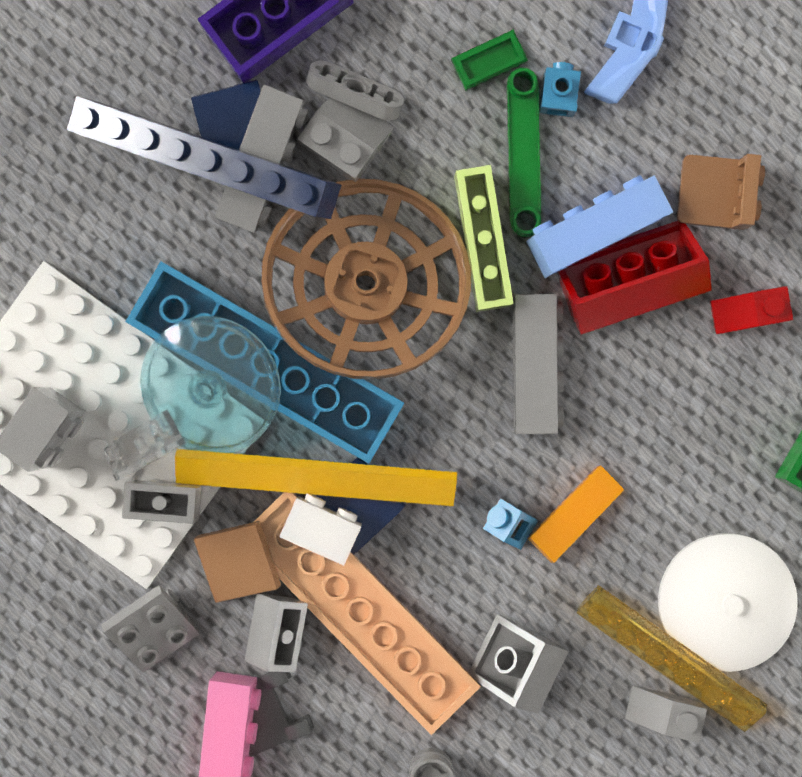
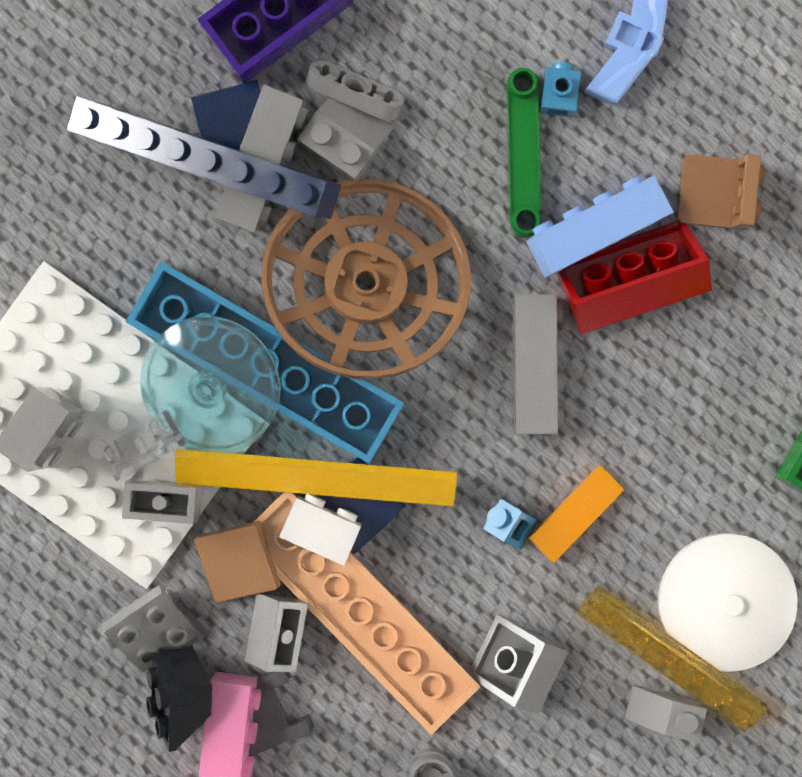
green tile [451,29,528,91] -> none
yellowish green brick [454,165,514,312] -> none
red slope [710,286,793,334] -> none
none -> black slope [146,646,212,752]

